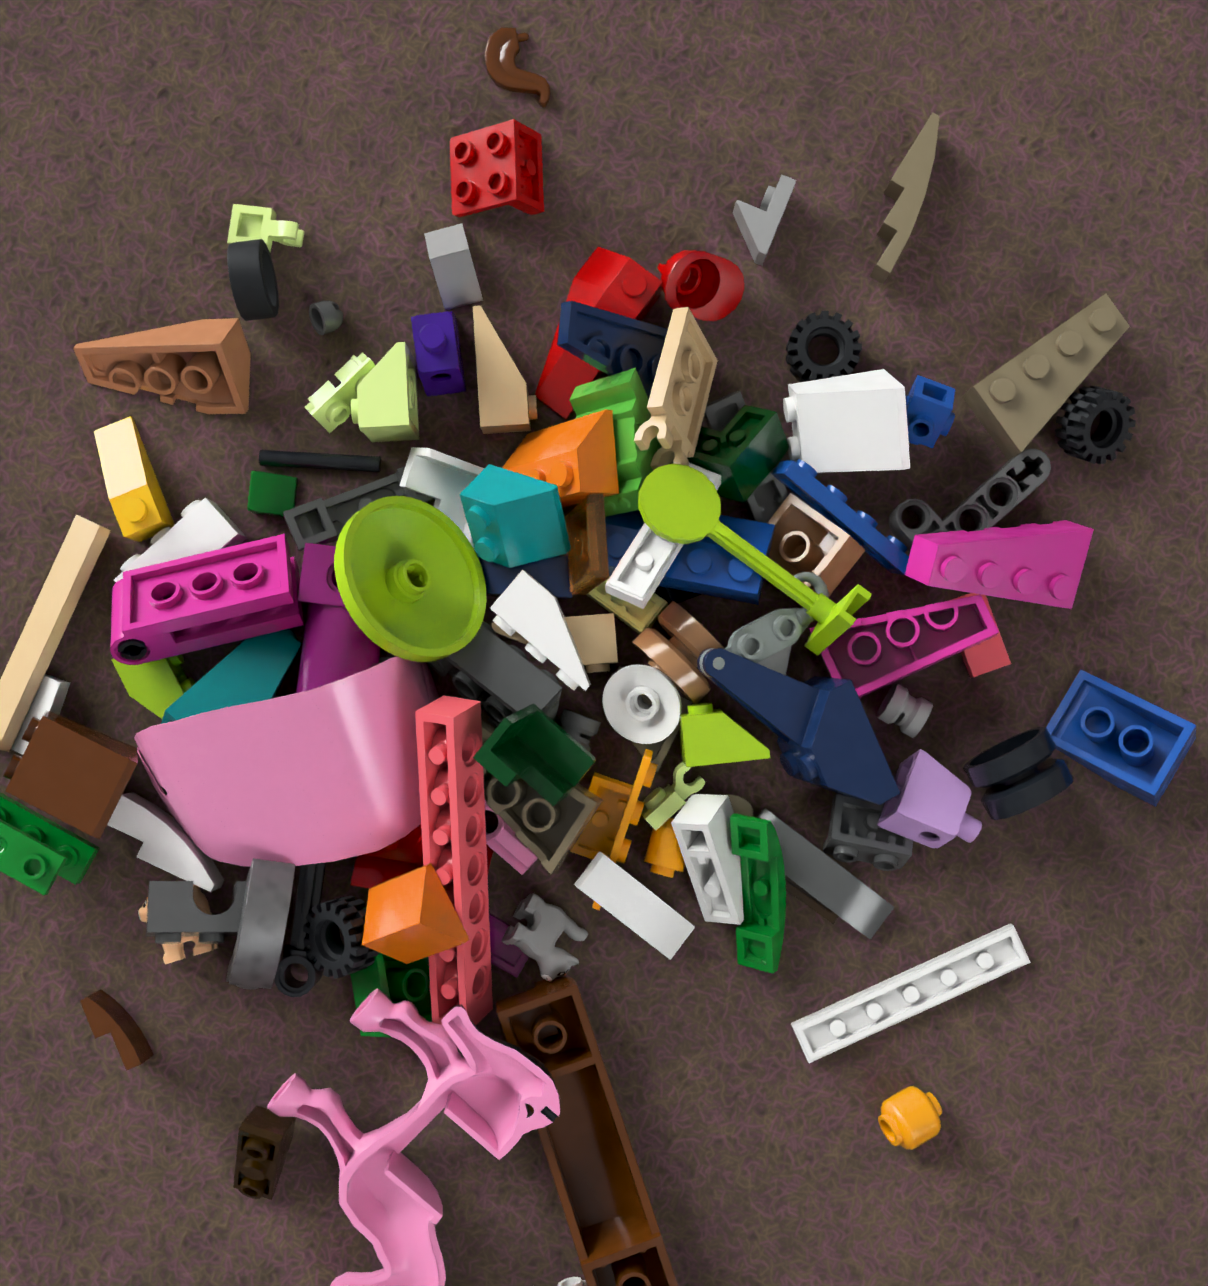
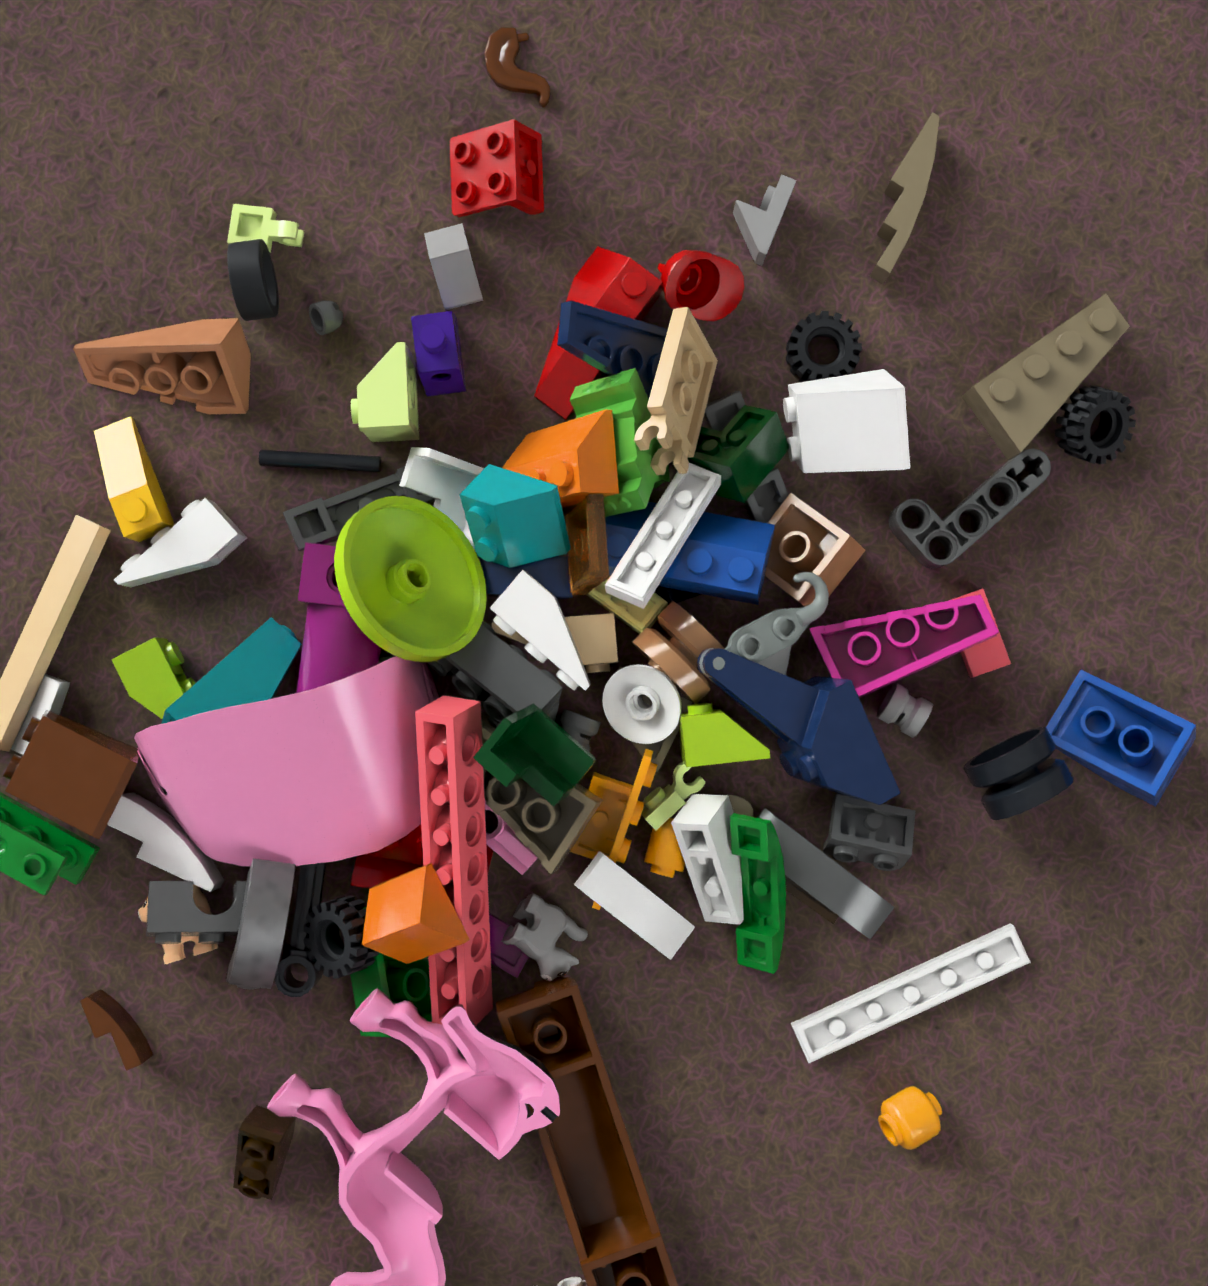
dark pink hinge [110,534,304,665] -> none
green slope [247,470,298,517] -> none
yellowish green hinge [305,352,376,433] -> none
tan slope [473,306,538,434] -> none
lime piece [638,463,872,656] -> none
blue plate [771,459,909,575] -> none
lavender torso [877,749,982,848] -> none
blue brick [905,375,955,448] -> none
dark pink wedge [905,520,1094,609] -> none

